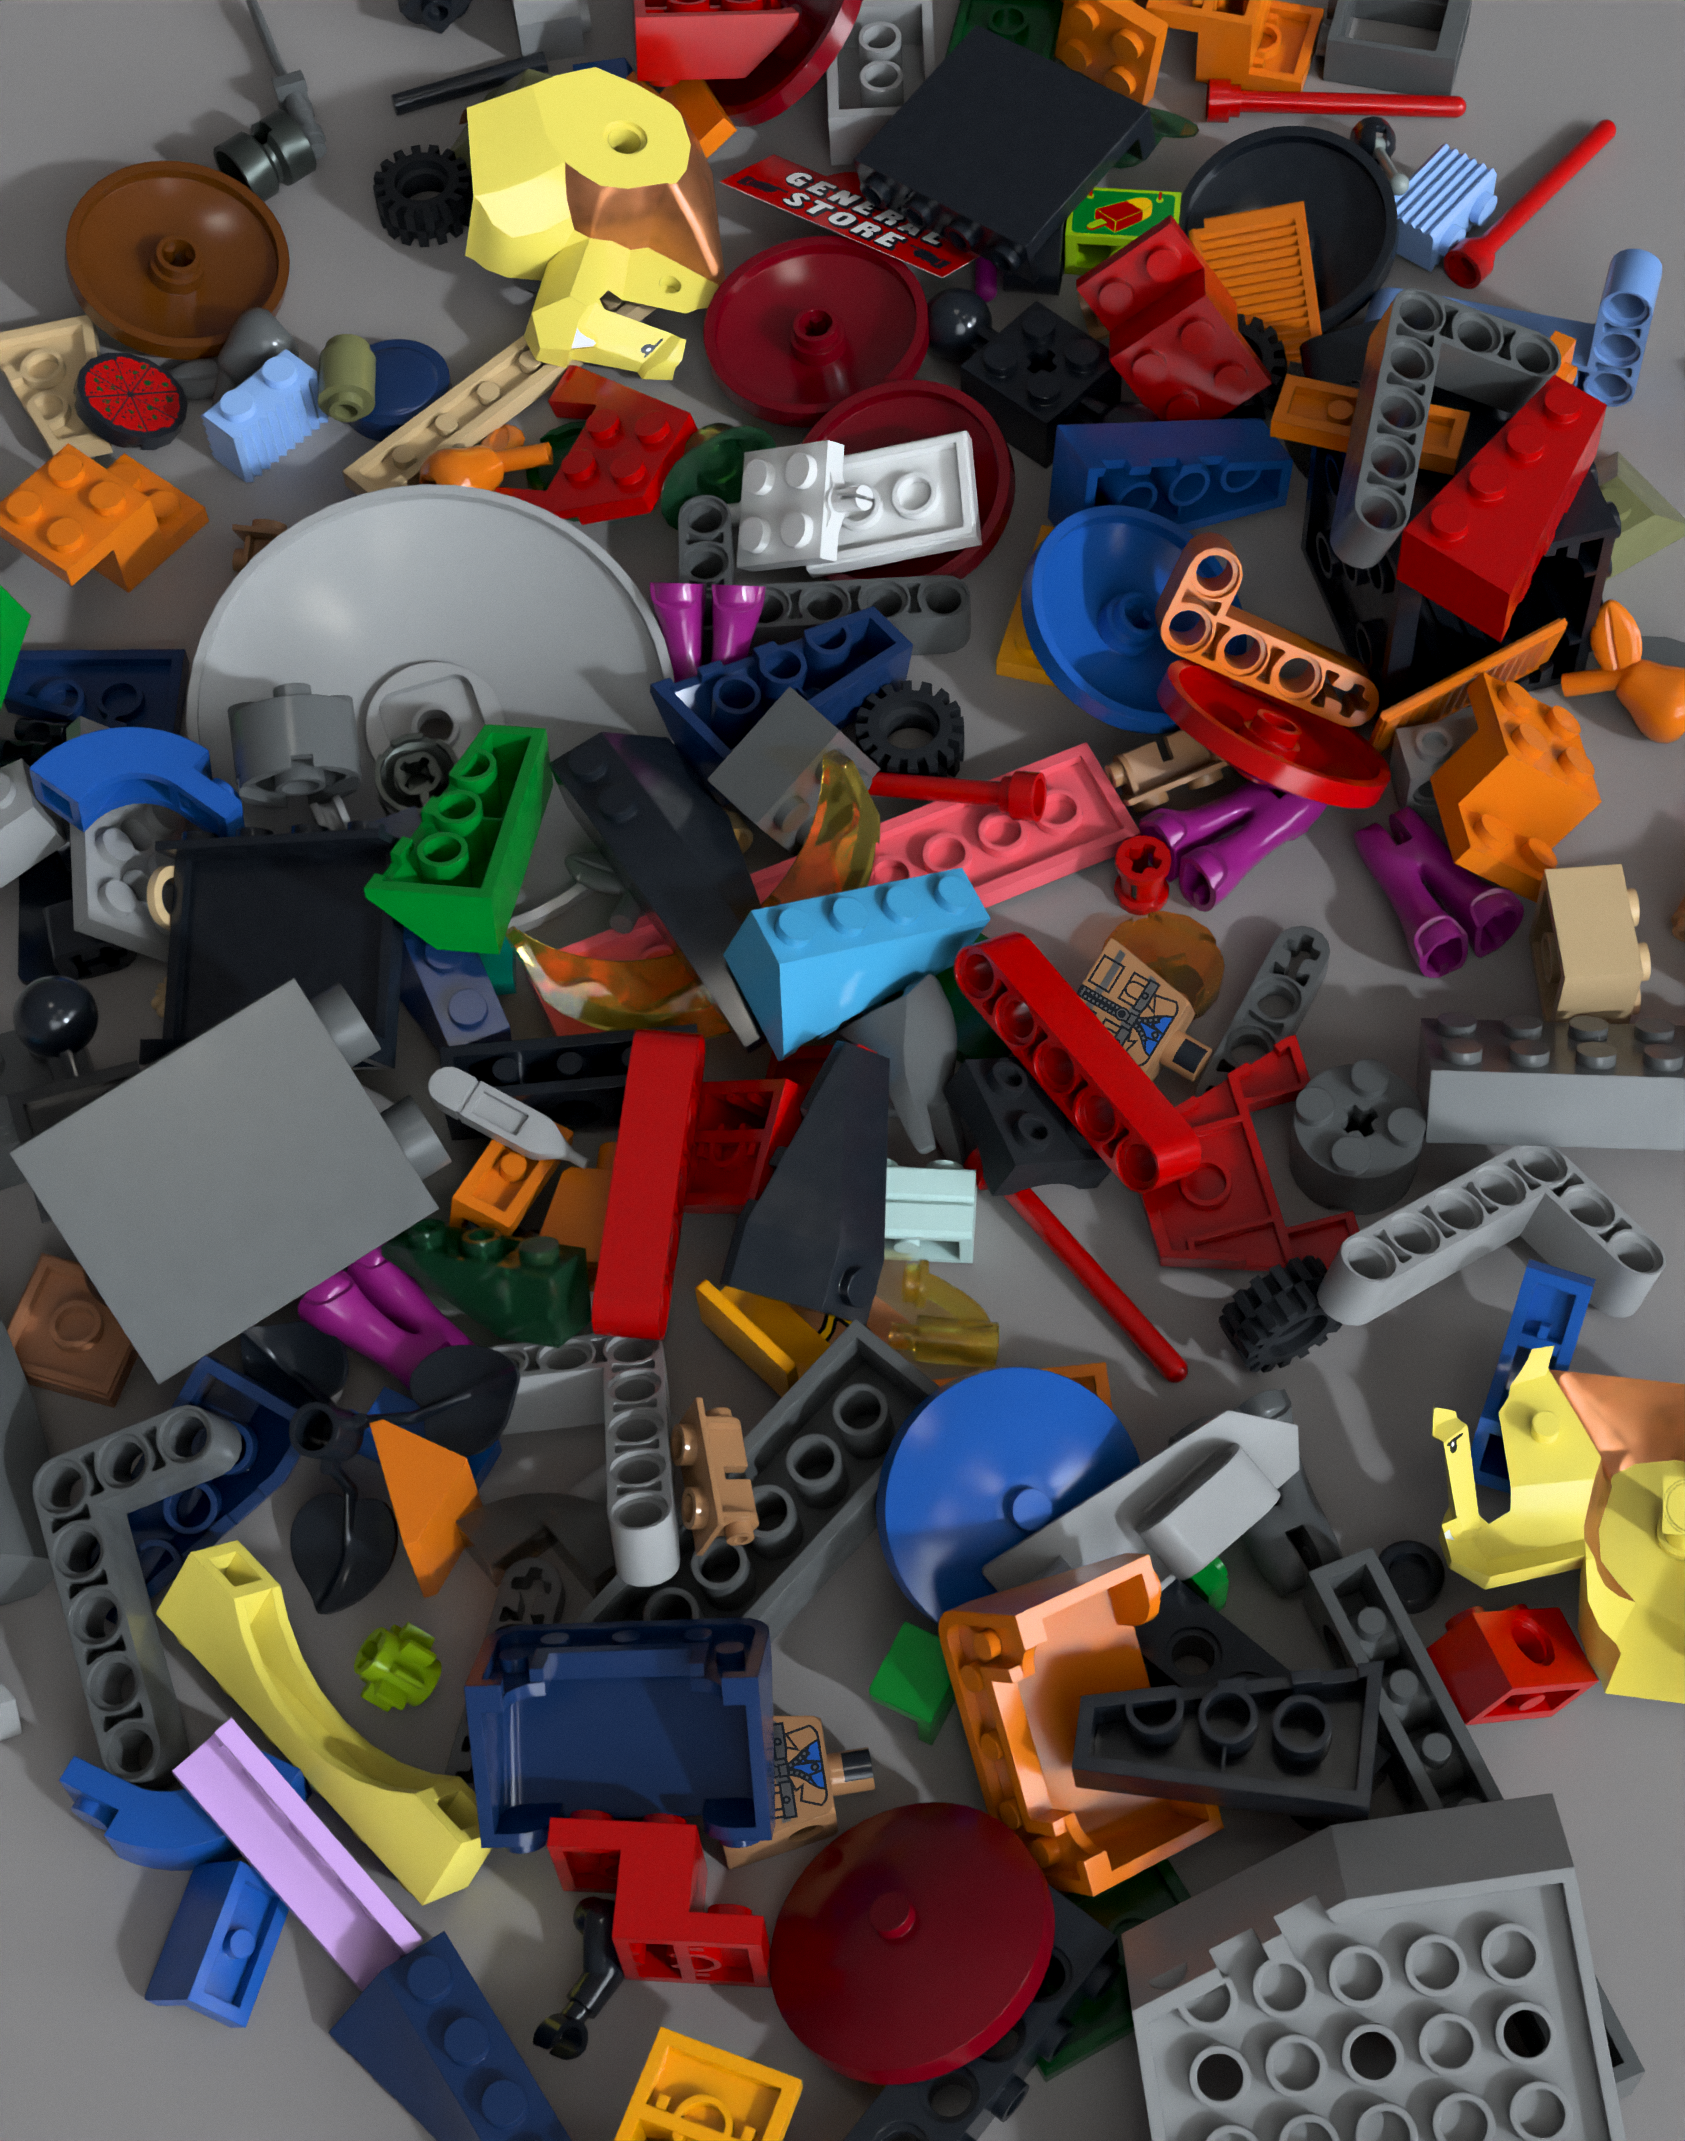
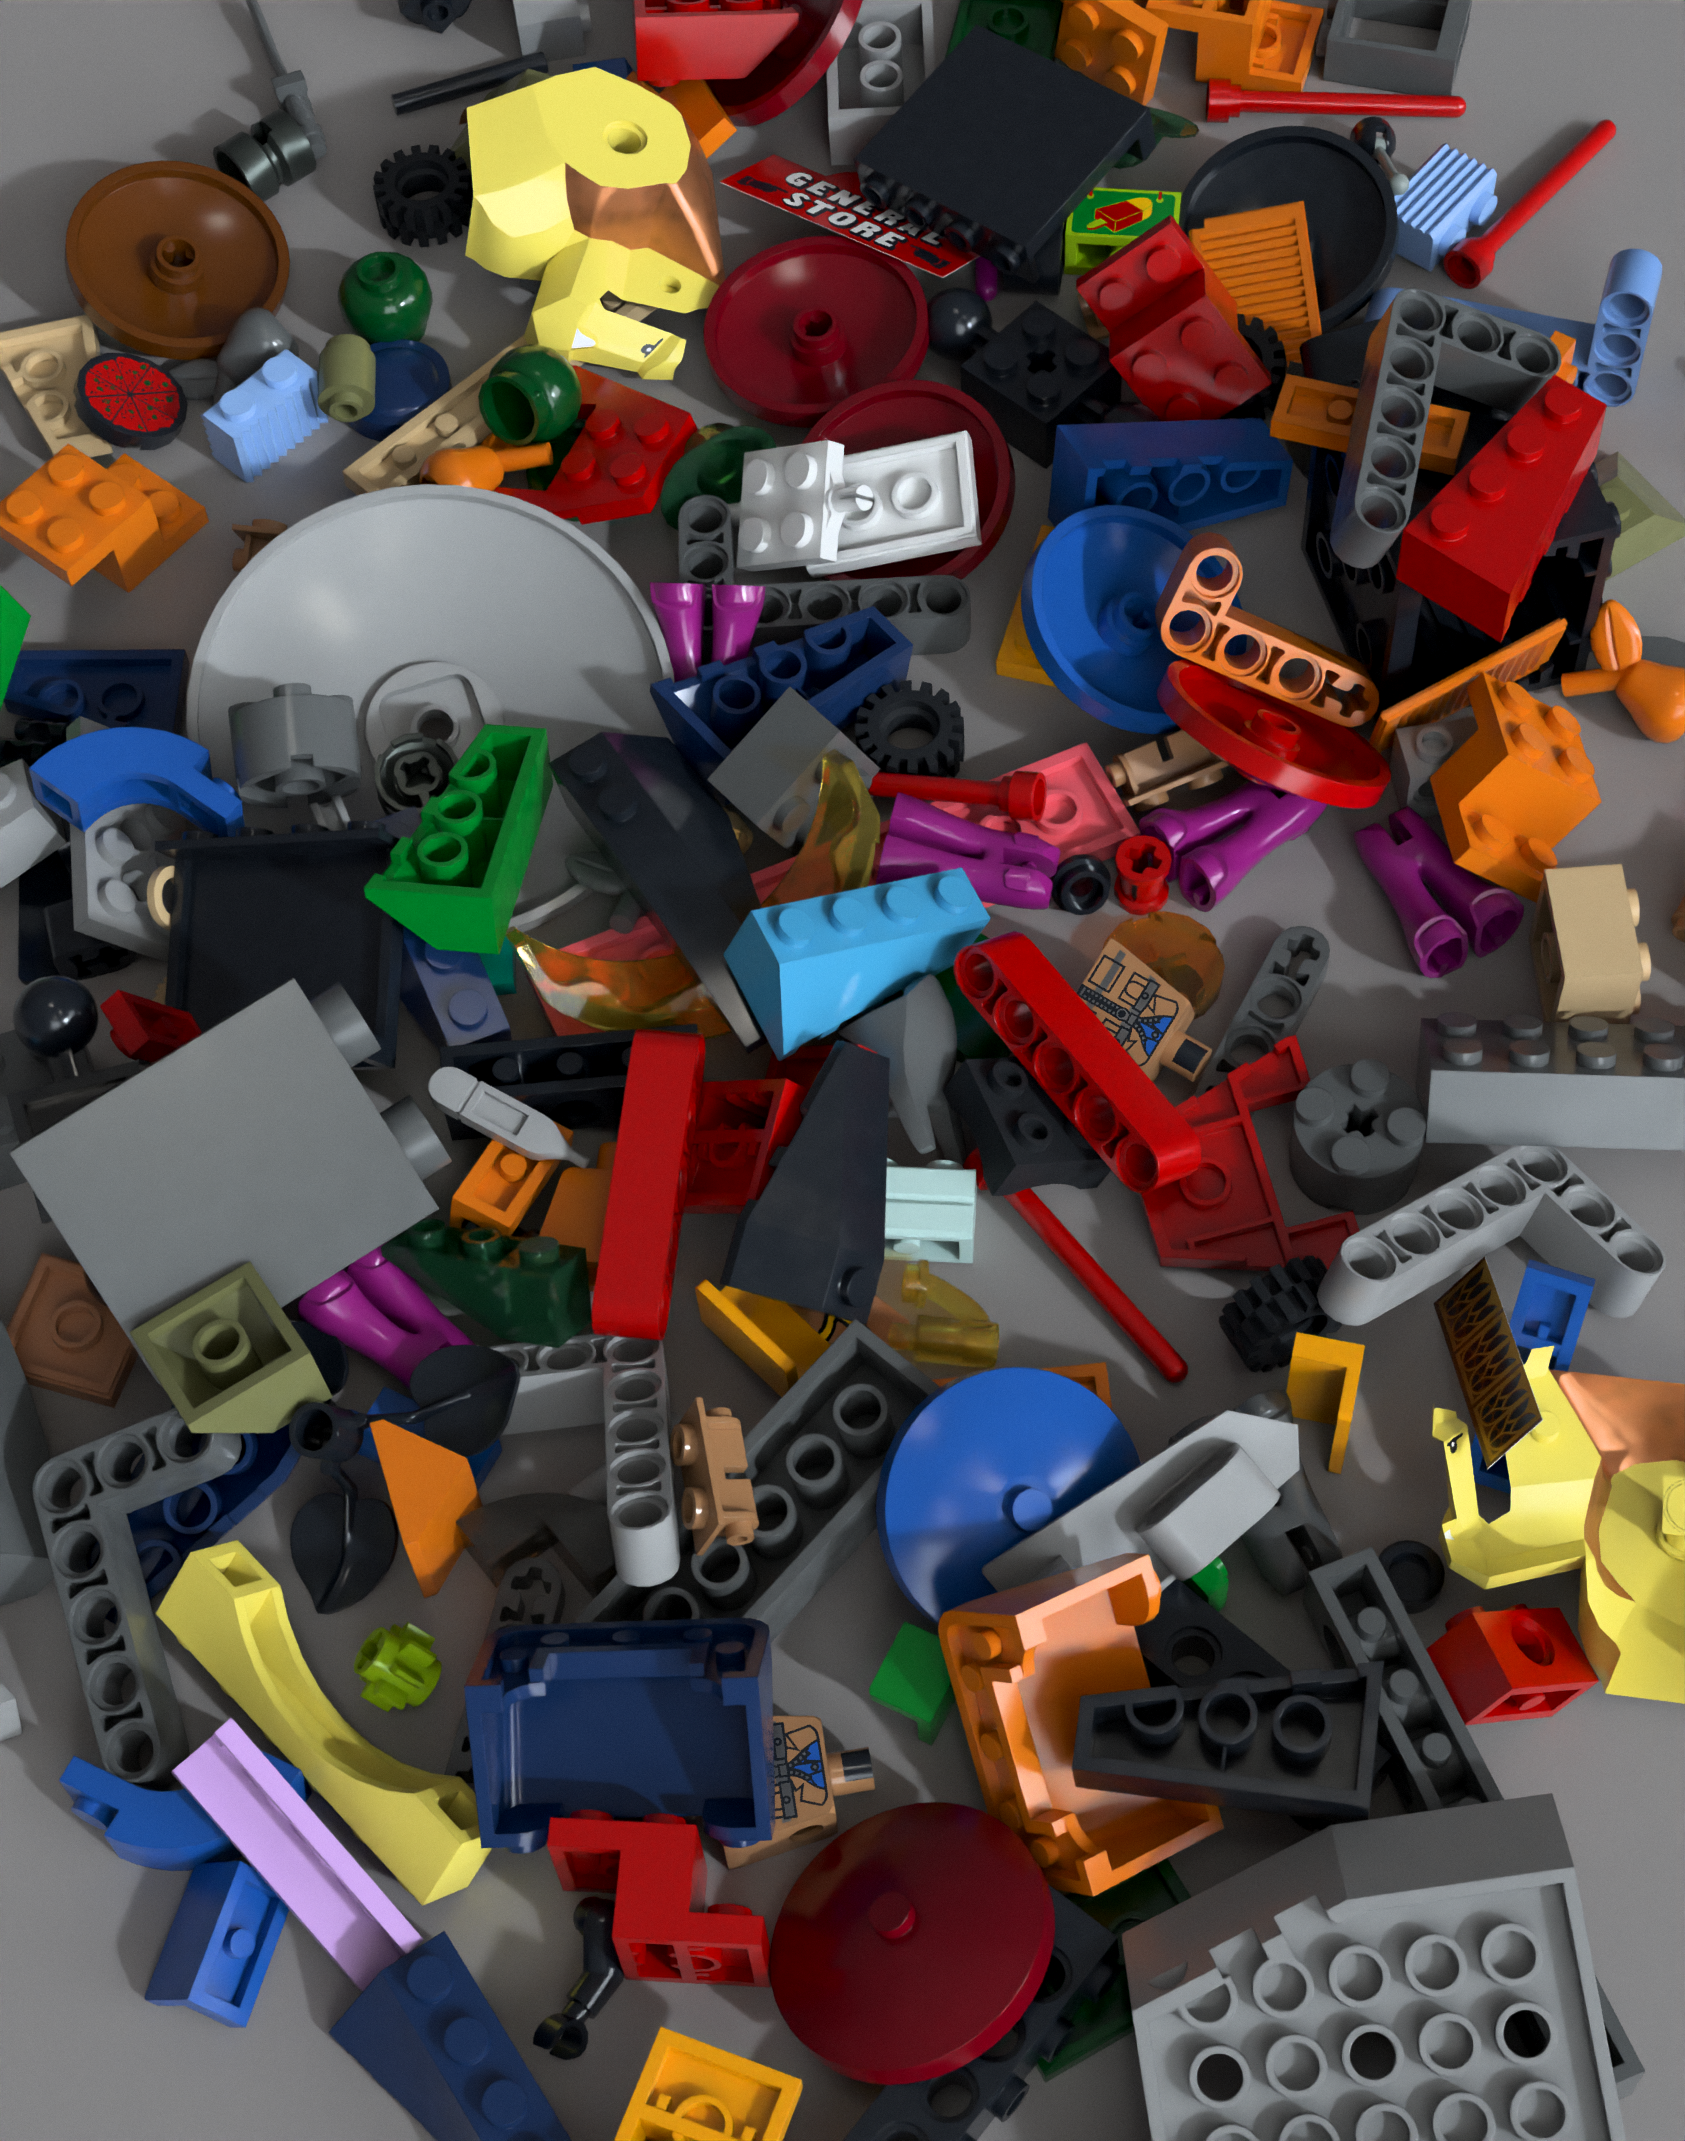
none -> red plate [100,989,202,1062]
none -> olive slope [129,1261,332,1433]
none -> dark green piece [338,251,433,345]
none -> dark green piece [478,344,582,446]
none -> magenta piece [876,792,1061,910]
none -> black plate [1050,854,1111,915]
none -> light orange panel [1286,1332,1365,1474]
none -> sticker [1433,1257,1543,1469]

